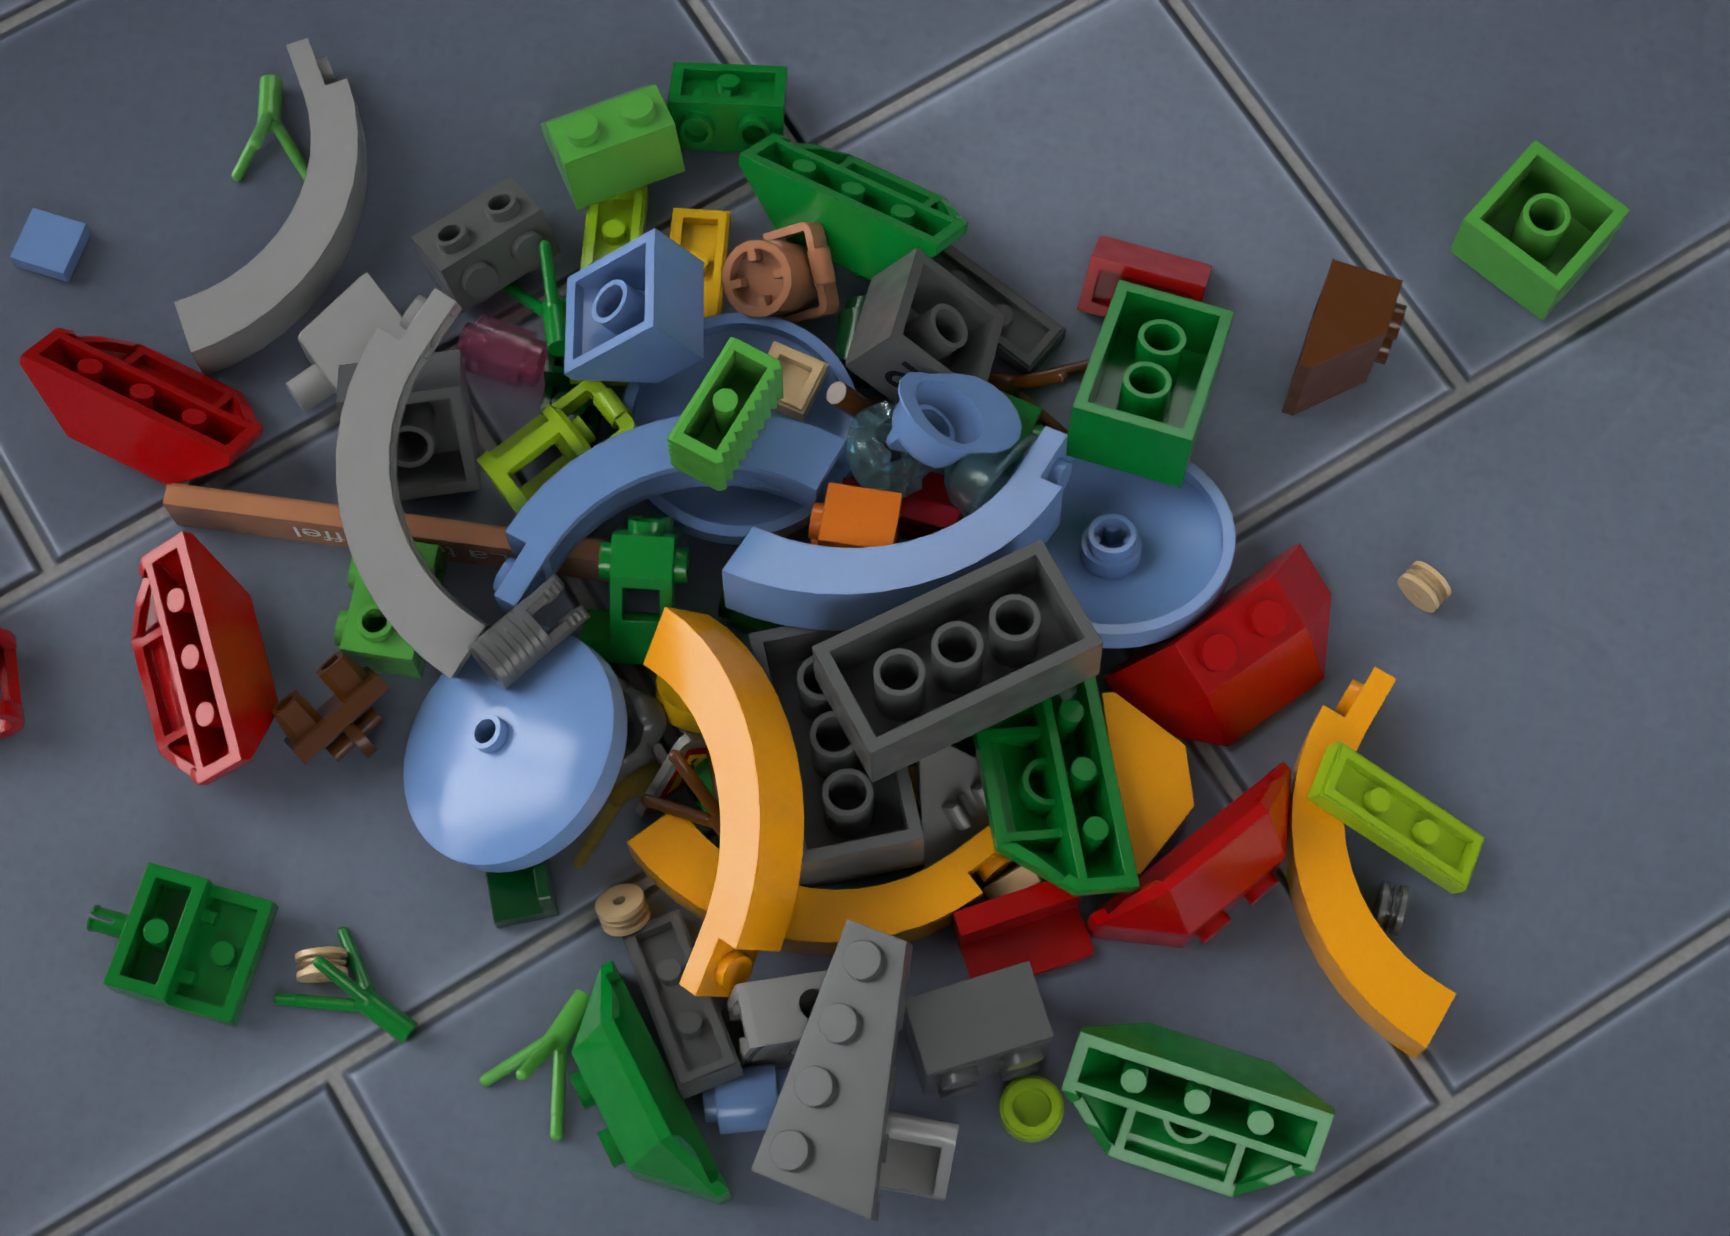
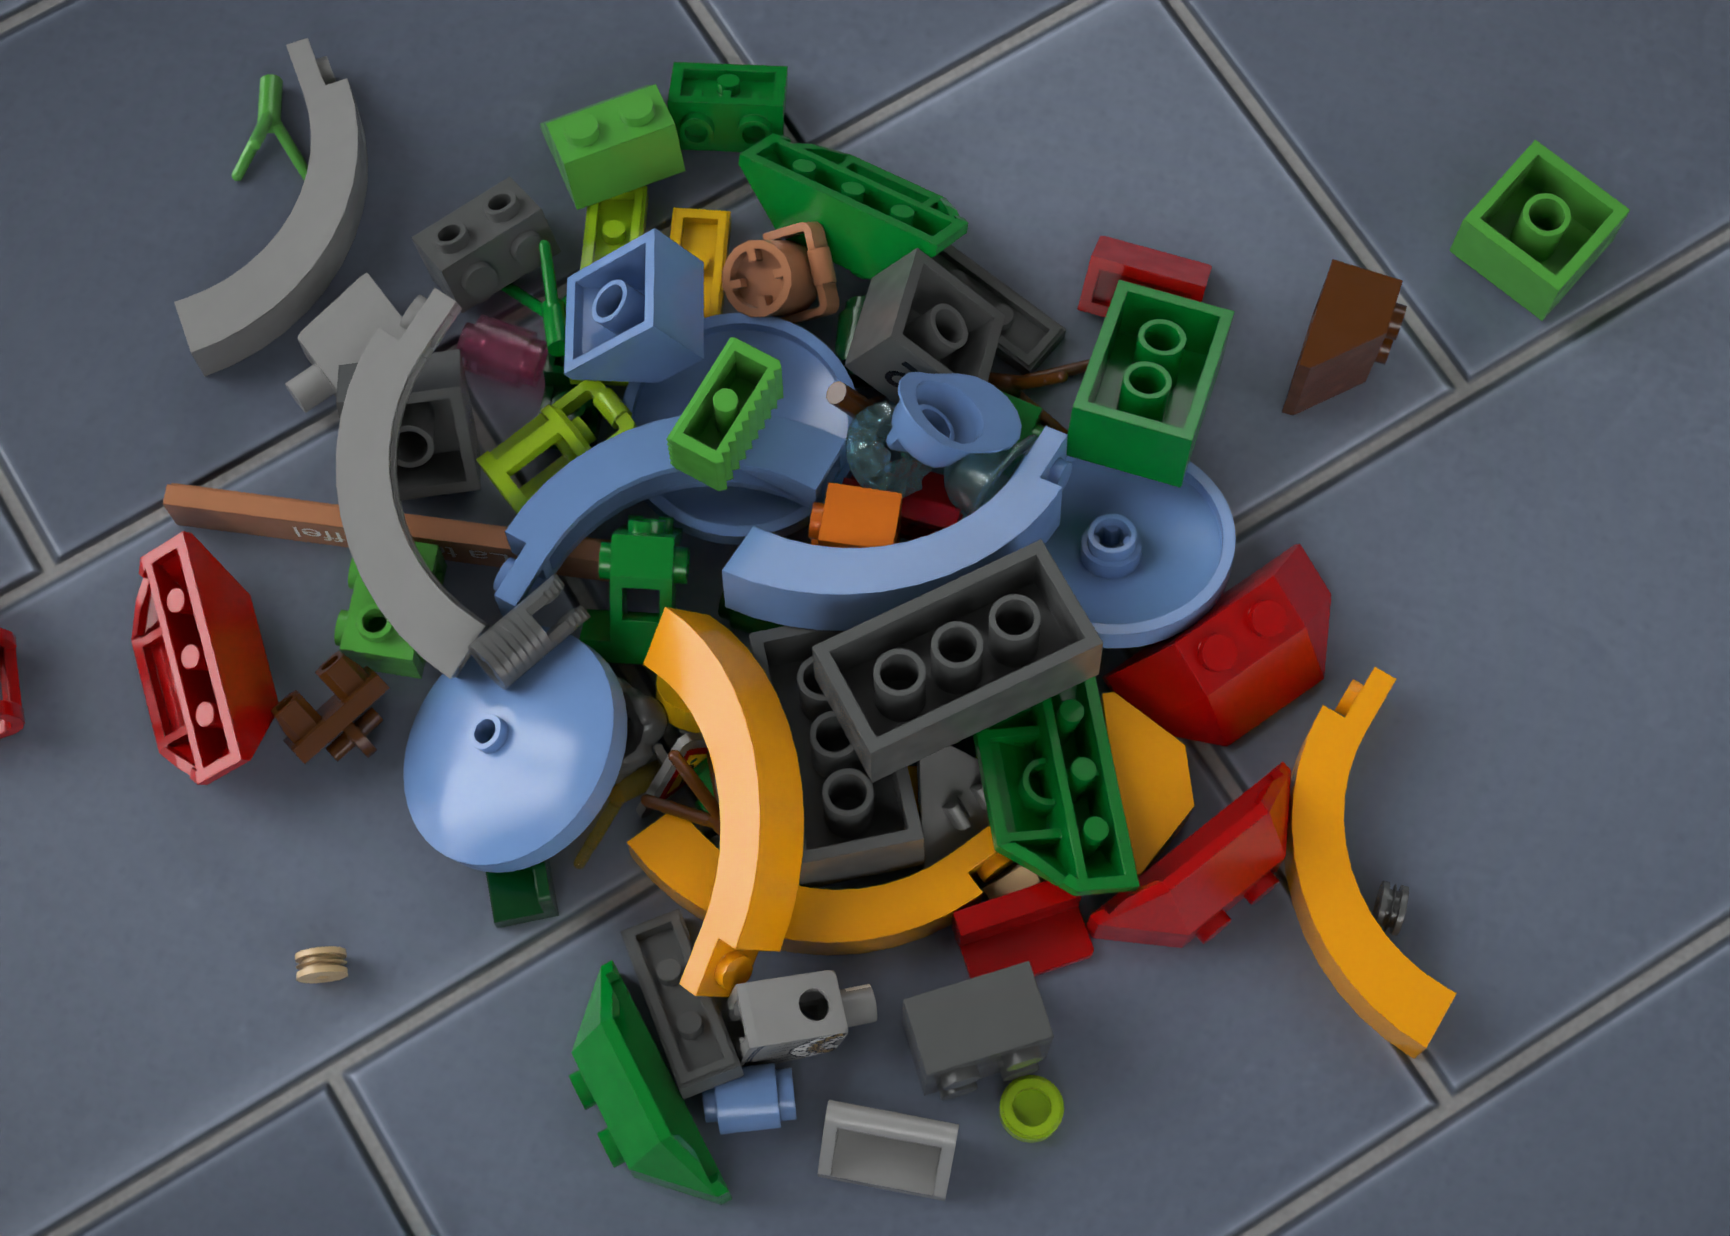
medium blue tile [9,208,92,283] -> none
red wedge [20,327,263,485] -> none
green plate [87,862,279,1027] -> none
green plant [273,927,418,1044] -> none
bright green plant [479,989,590,1141] -> none
tan piece [595,883,651,936] -> none
dark grey wing [751,919,913,1221] -> none
tan tile [768,341,829,423] -> none
green wedge [1061,1022,1335,1197] -> none
lime tile [1307,741,1485,894] -> none
tan piece [1397,561,1451,613] -> none

